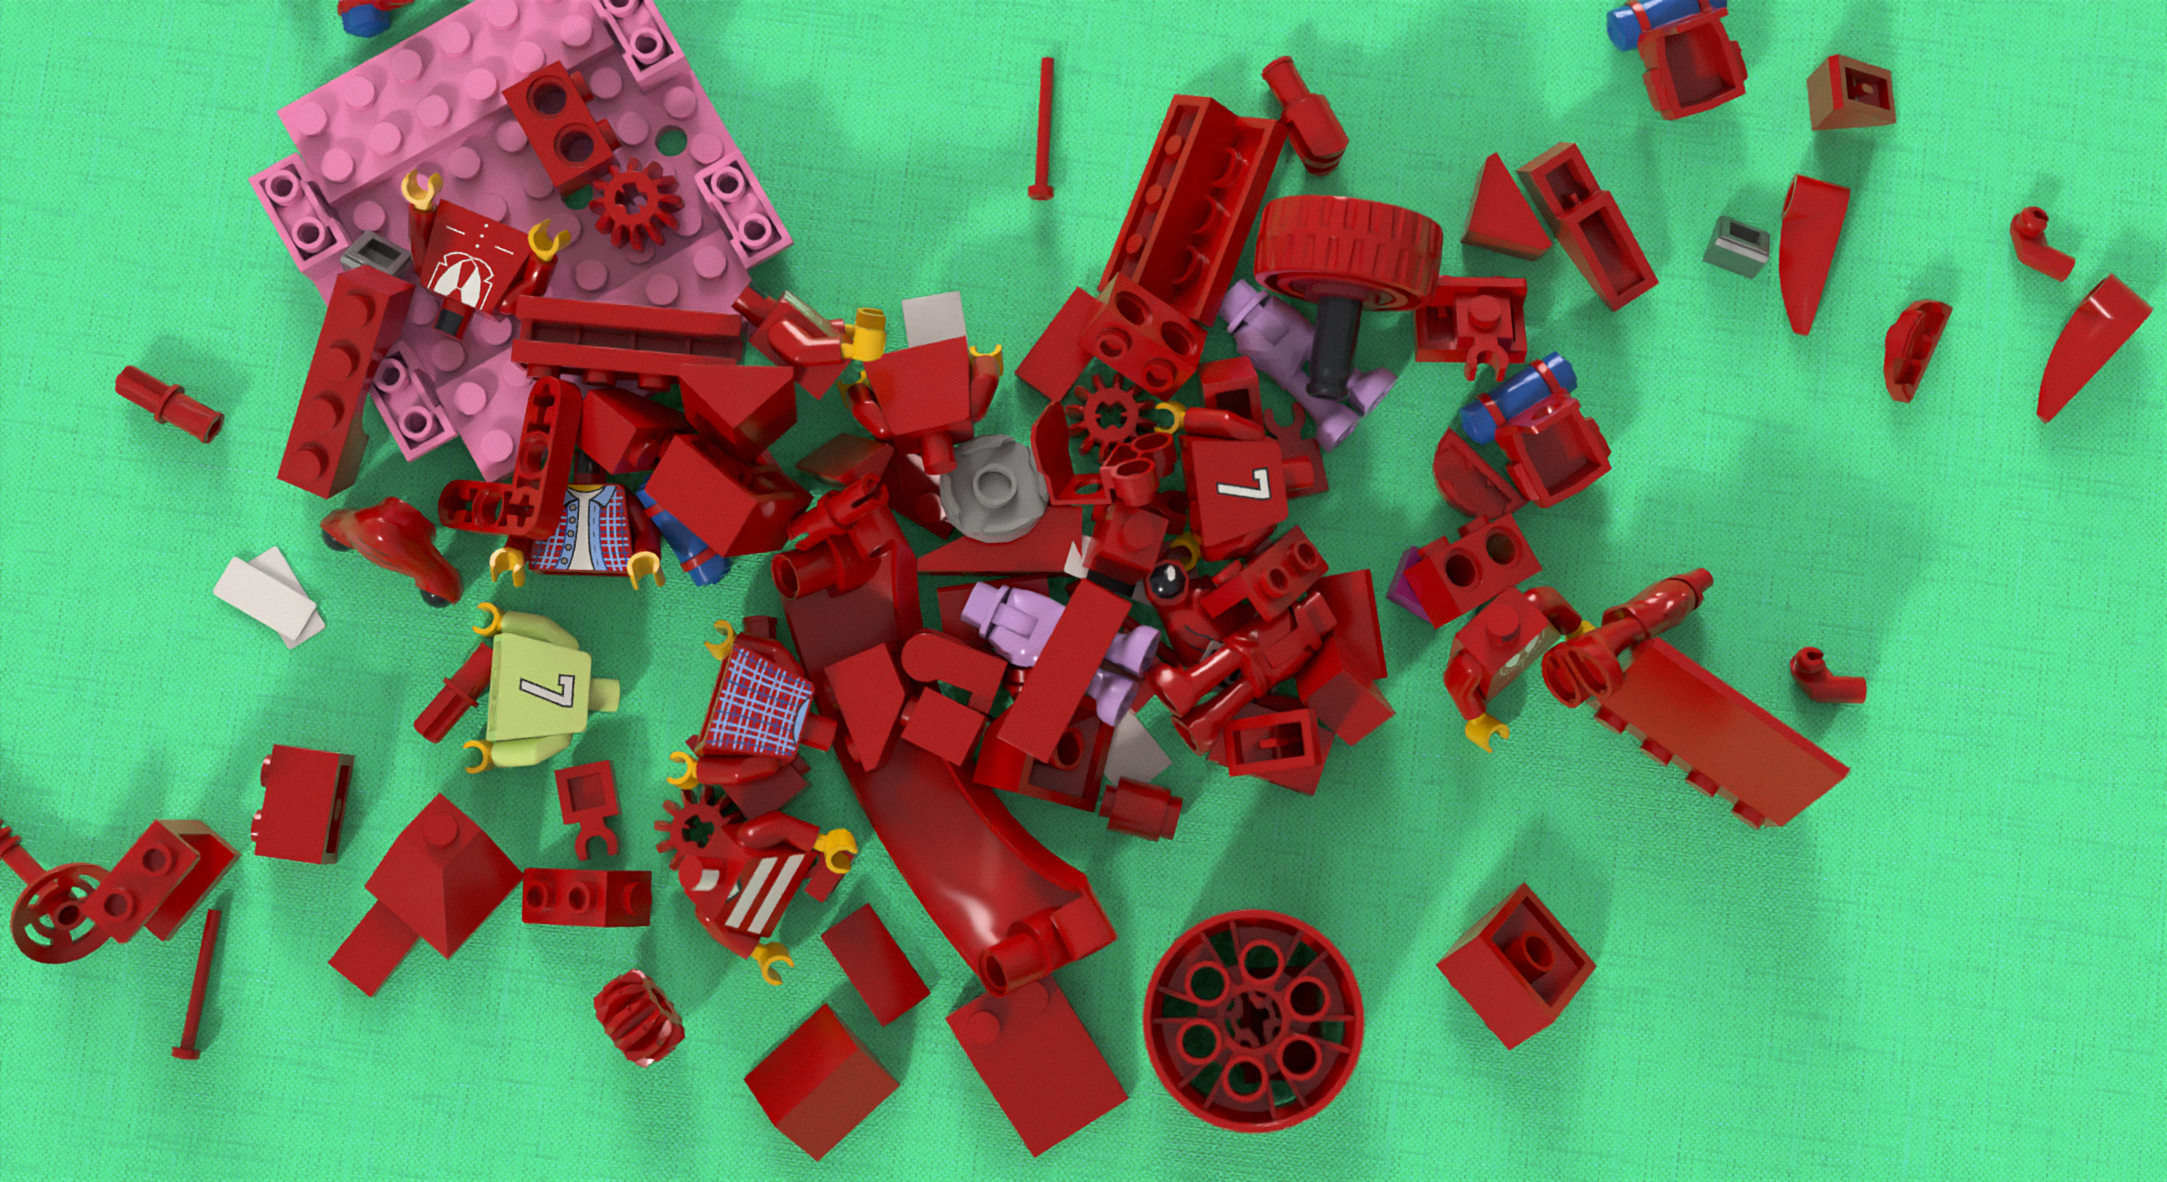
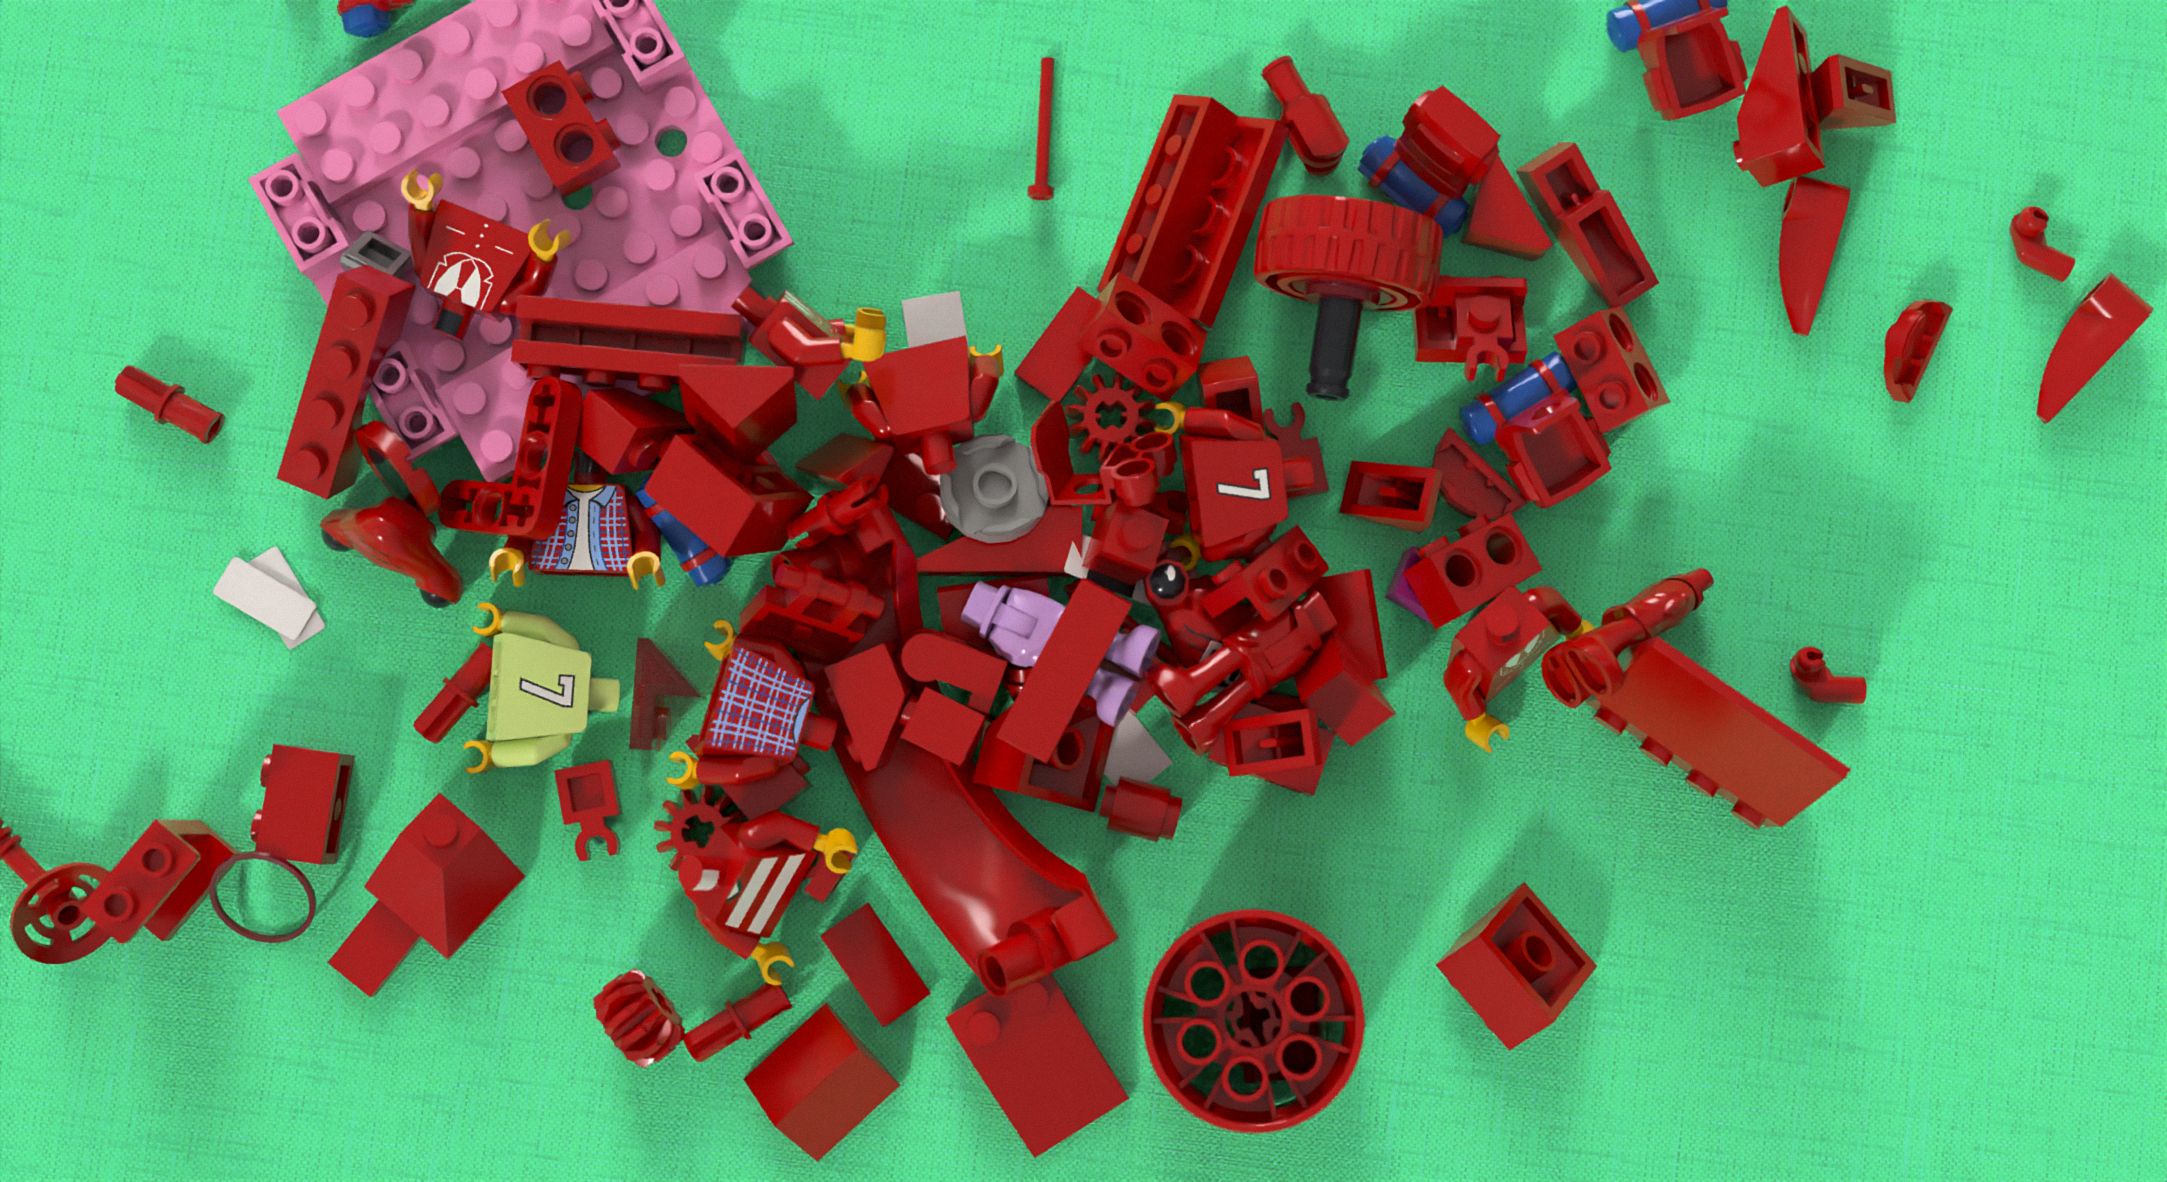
red piece [171,909,222,1060] -> none
red bracket [522,868,652,928] -> none
red gear [588,157,685,253] -> none
lavender piece [1218,278,1398,453] -> none
slope [1702,215,1770,280] -> none
none -> dark red piece [209,851,316,943]
none -> red tile [354,420,441,519]
none -> clear red slope [629,638,707,752]
none -> red axle [683,982,793,1062]
none -> red plate [739,563,885,663]
none -> red slope [1339,461,1443,534]
none -> red piece [1357,85,1501,239]
none -> red brick [1553,305,1671,434]
none -> red slope [1733,5,1825,188]

